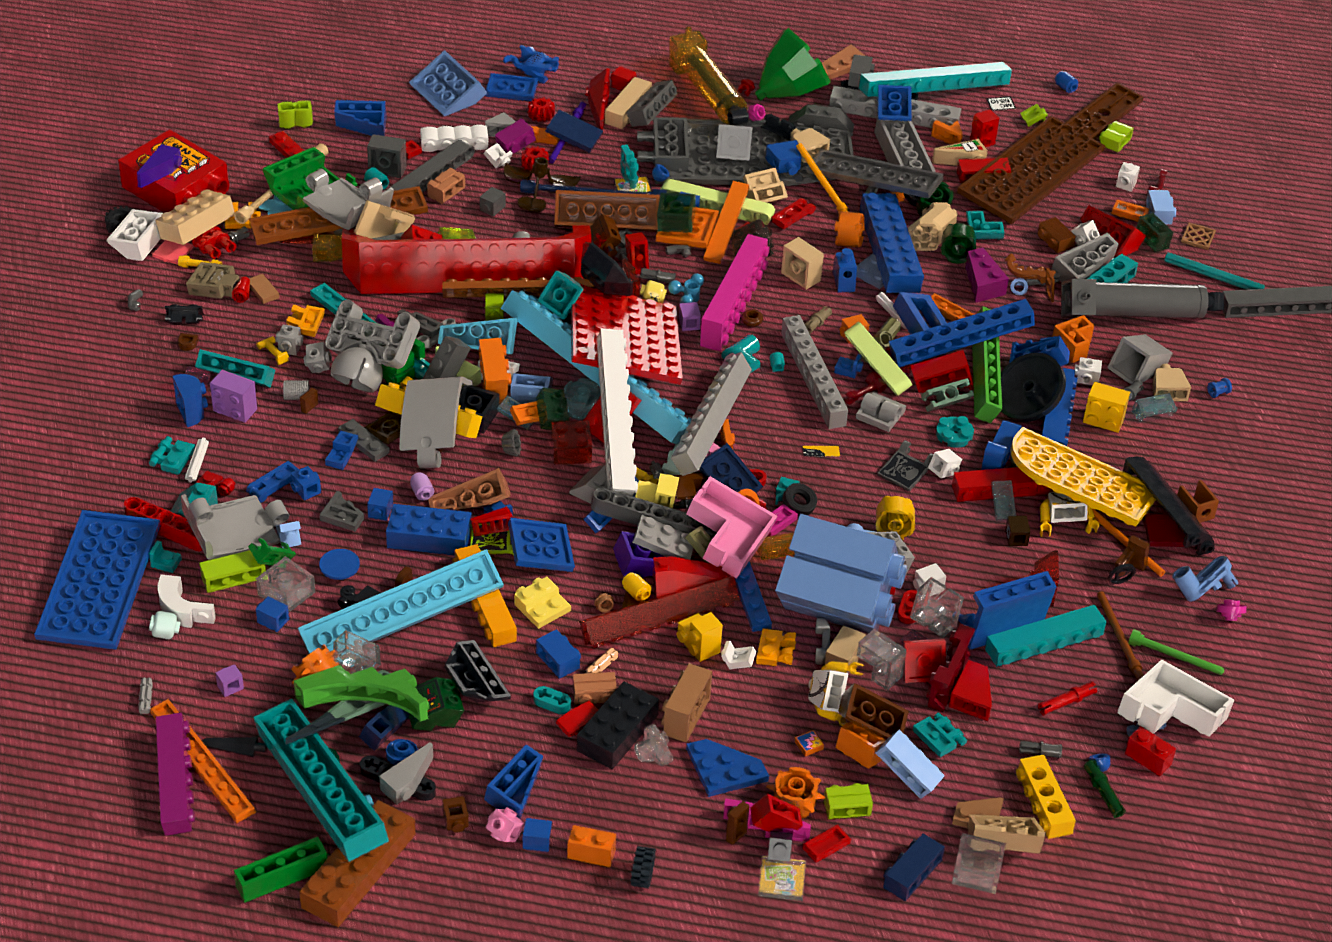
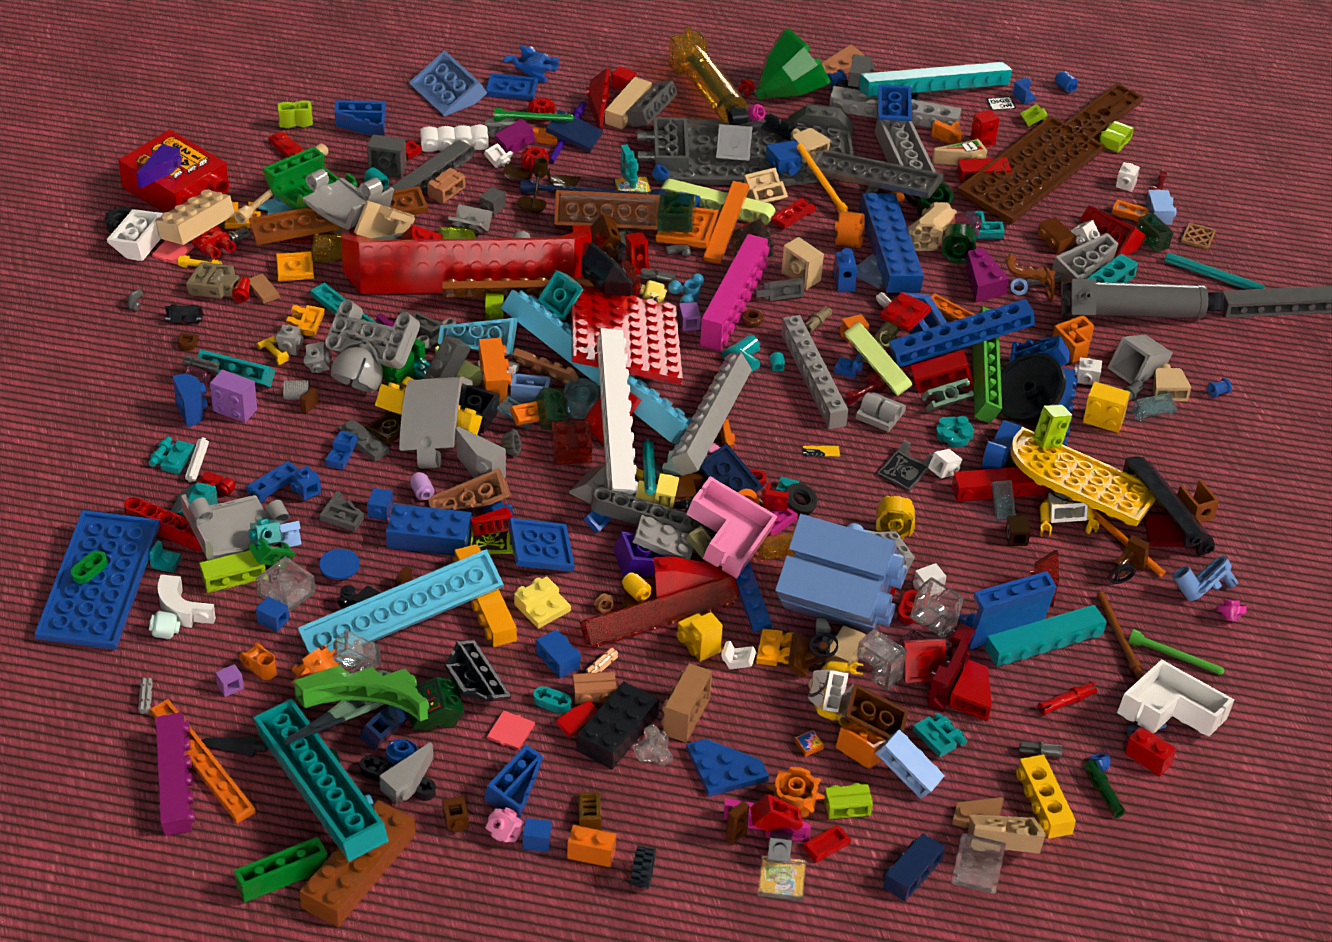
none -> green plate [71,551,108,584]
none -> dark grey axle [183,355,219,372]
none -> orange piece [239,642,277,680]
none -> teal brick [248,518,281,546]
none -> light orange plate [276,252,314,281]
none -> light grey bracket [448,204,493,234]
none -> light grey slope [456,426,506,478]
none -> coral piece [487,711,535,751]
none -> green piece [494,107,574,121]
none -> nougat wing [513,348,582,389]
none -> pearl gold slope [578,792,602,830]
none -> teal axle [642,439,656,496]
none -> dark grey hinge [754,278,804,301]
none -> red bracket [761,482,789,512]
none -> reddish brown piece [788,631,839,678]
none -> blue bush [827,69,846,87]
none -> red plate [880,292,931,332]
none -> clear pink brick [955,211,982,235]
none -> blue panel [1013,77,1037,105]
none -> lime brick [1033,405,1072,448]

